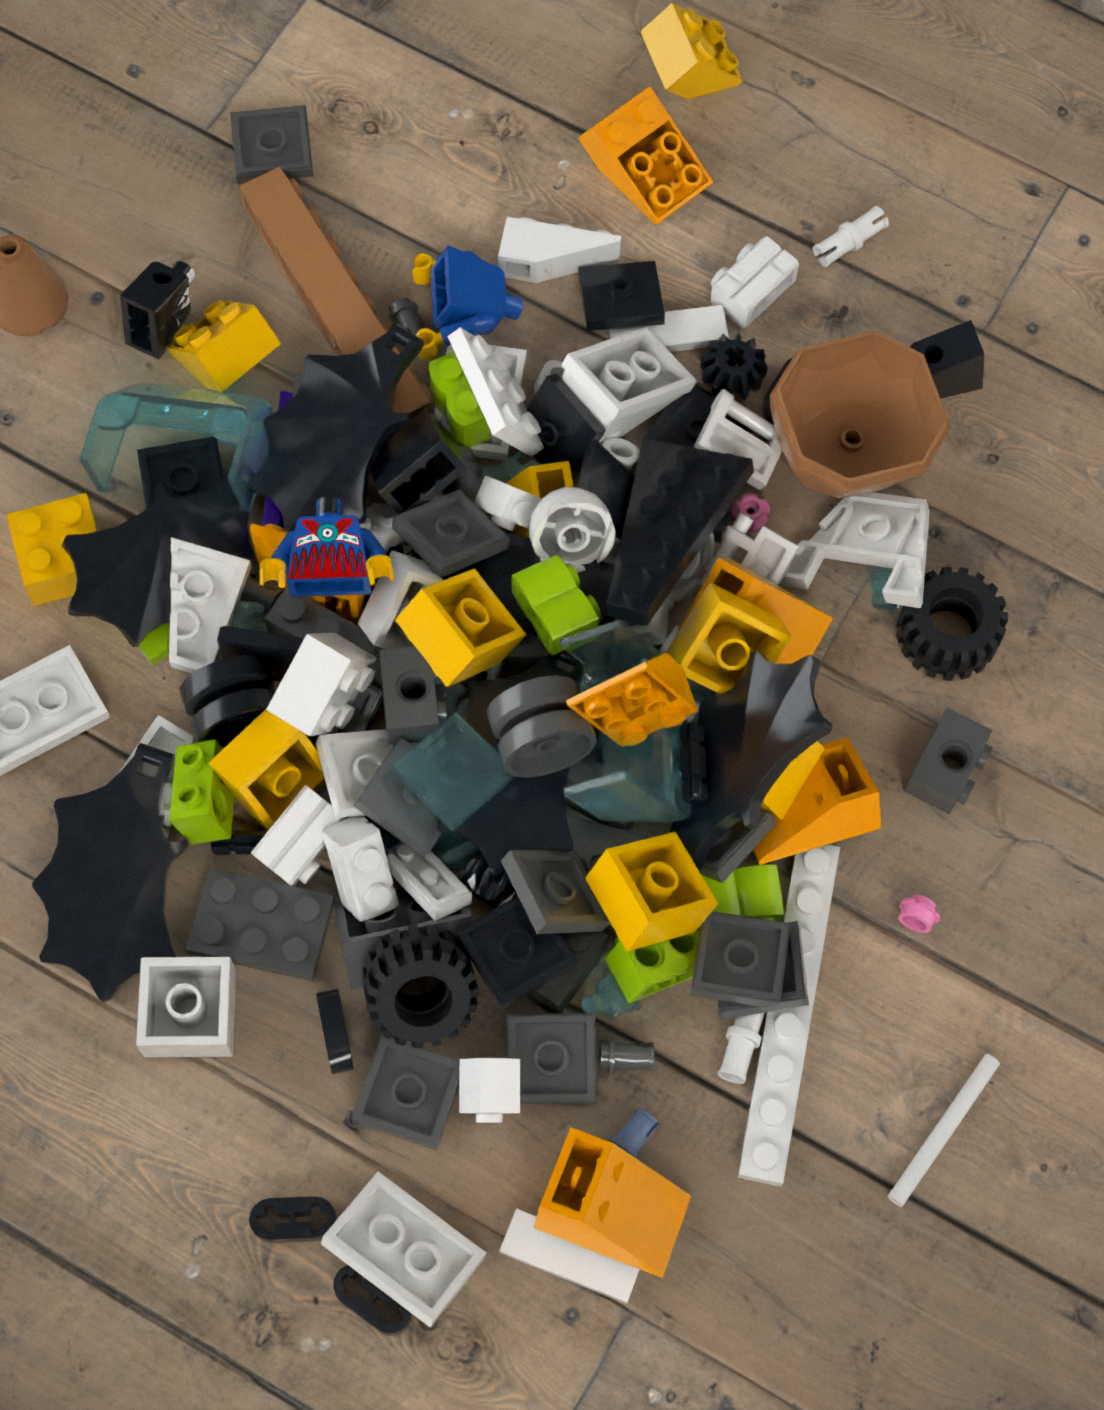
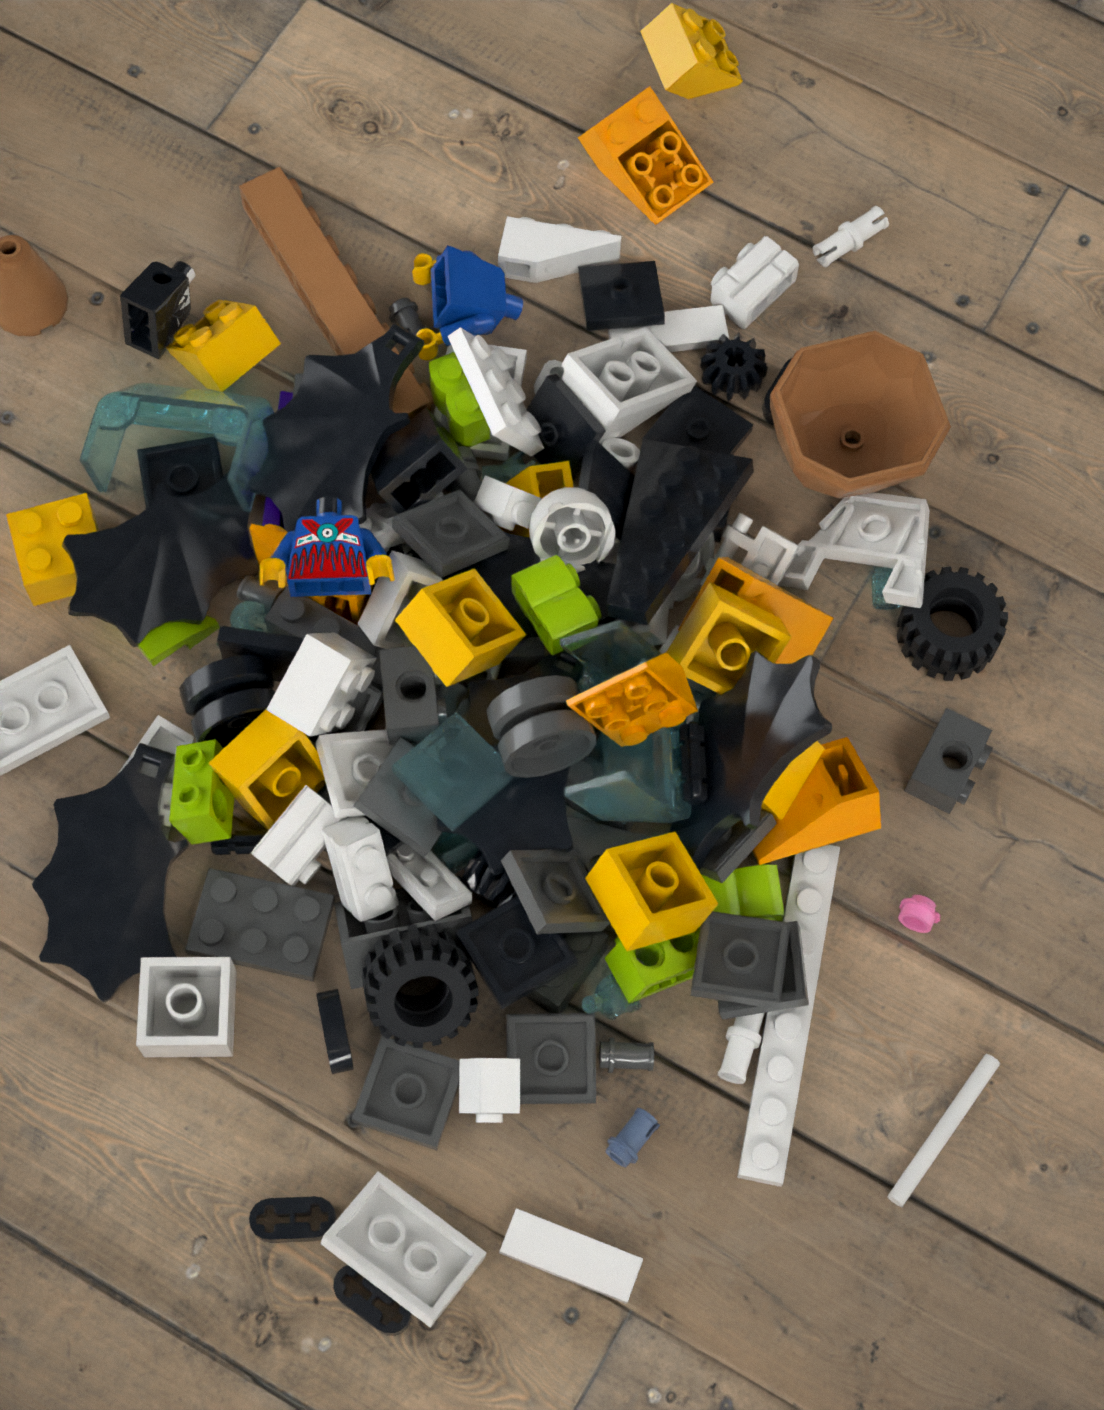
white wing [169,537,251,673] -> none
dark grey plate [230,105,313,184] -> none
light orange slope [534,1127,691,1278] -> none
white plate [694,389,782,490] -> none
bright pink plate [730,493,770,532] -> none
black torso [910,320,985,399] -> none

